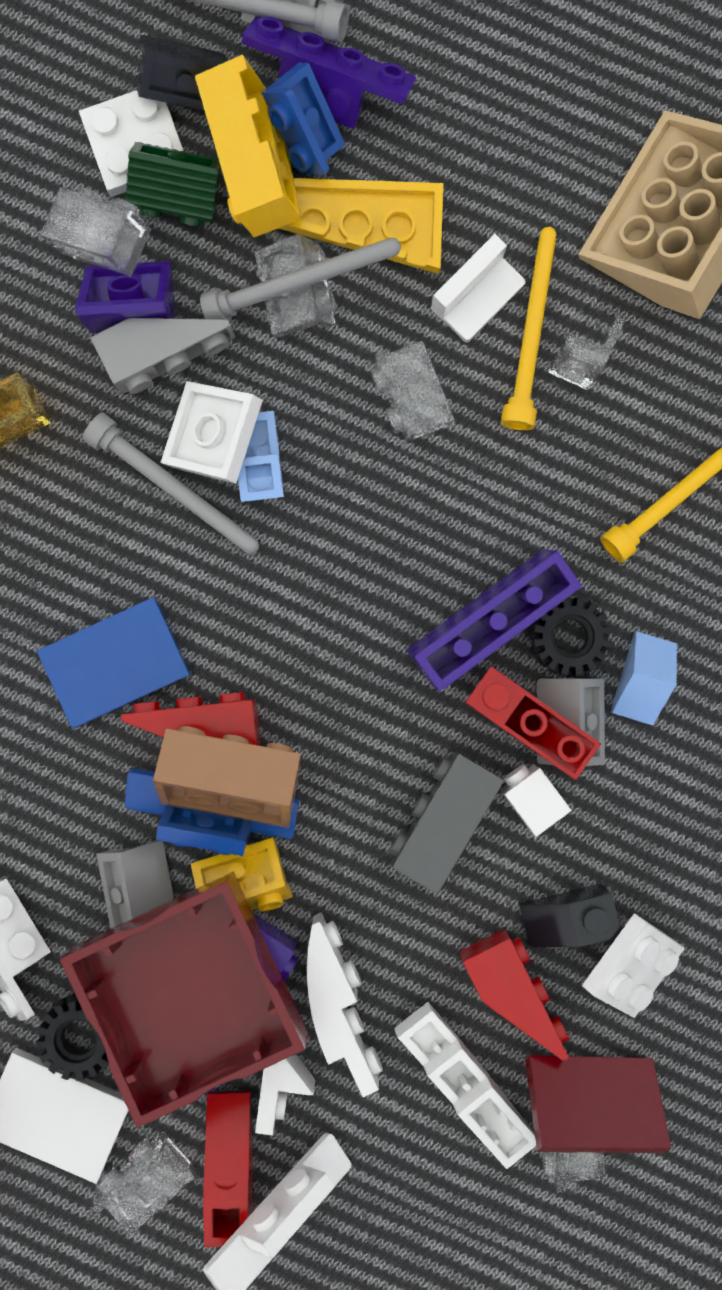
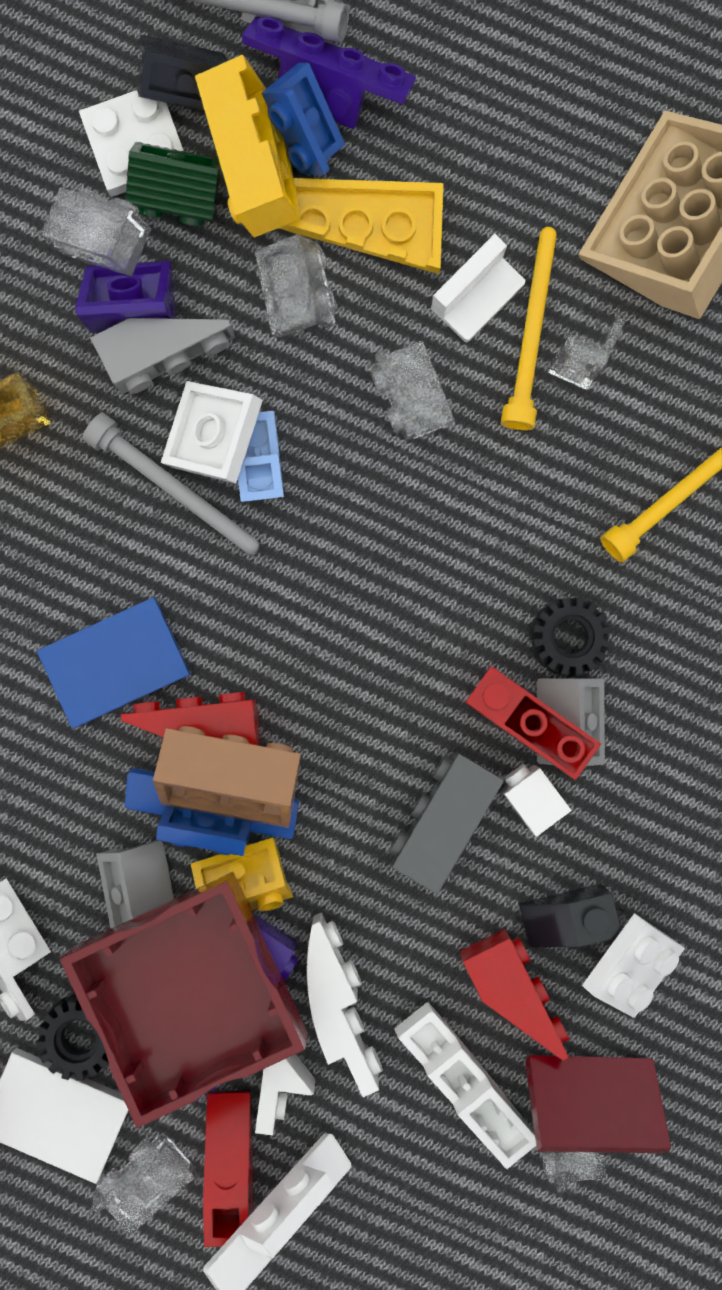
light grey piece [200,238,401,322] -> none
dark purple brick [406,549,582,692] -> none
light blue slope [610,631,677,725] -> none

